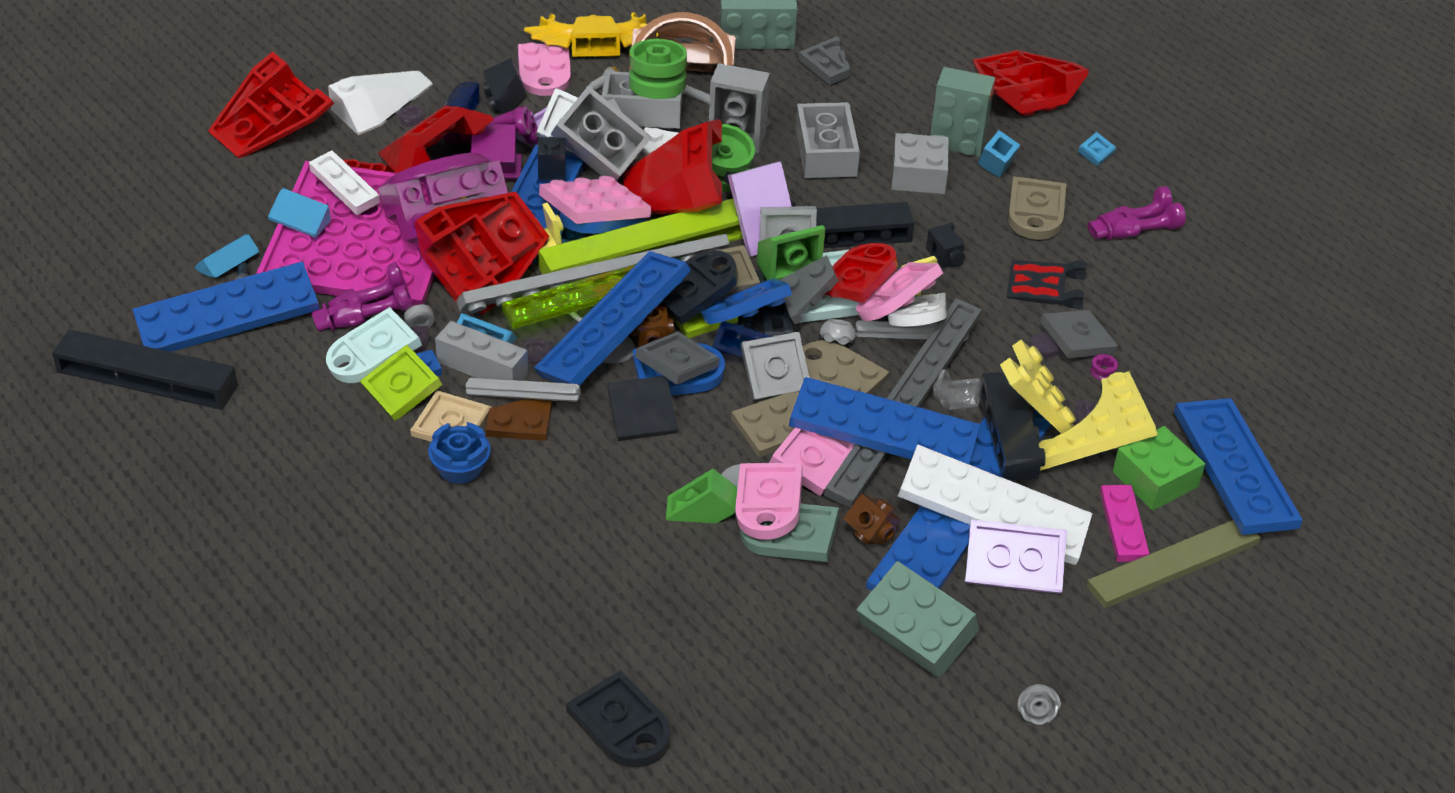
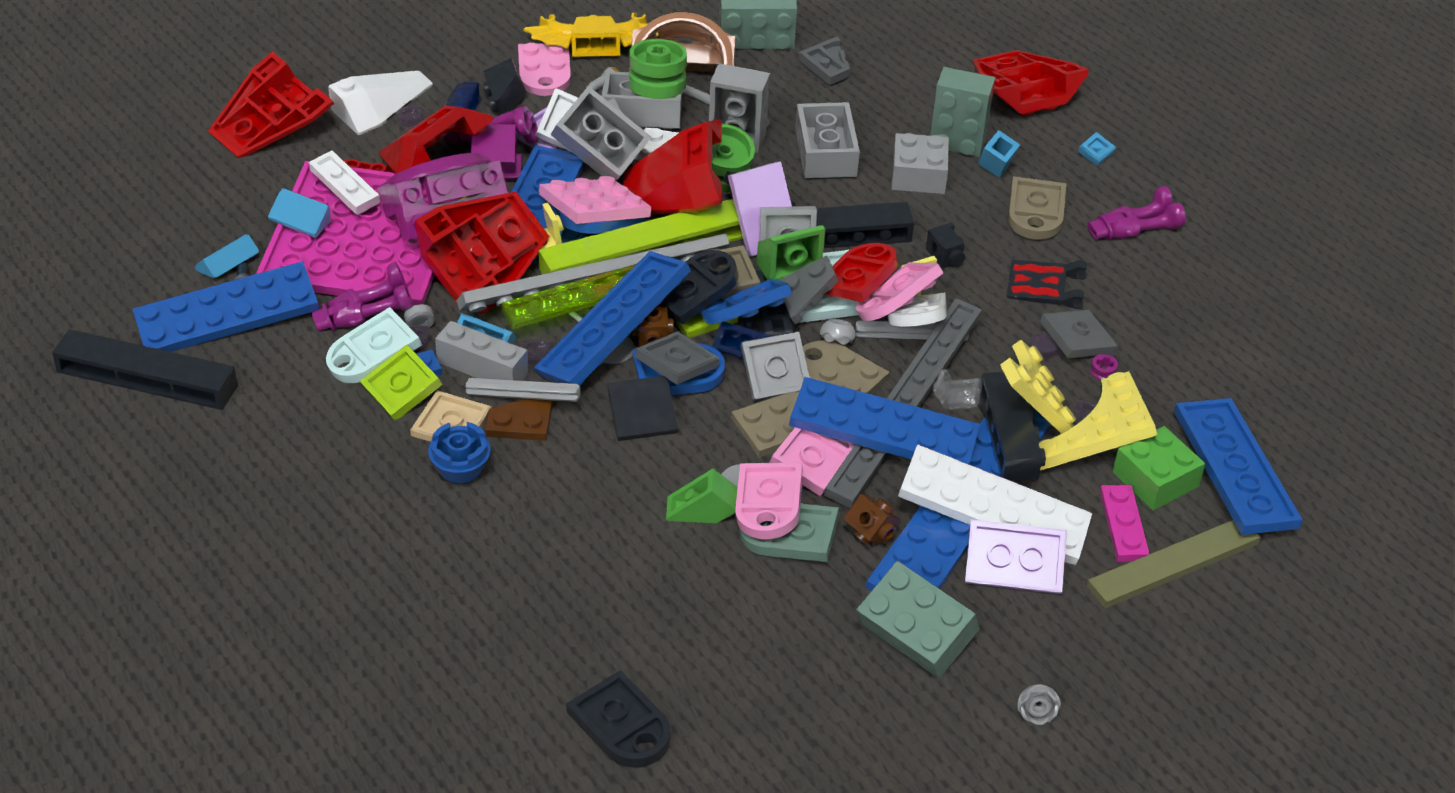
black brick [537,136,566,180] -> none

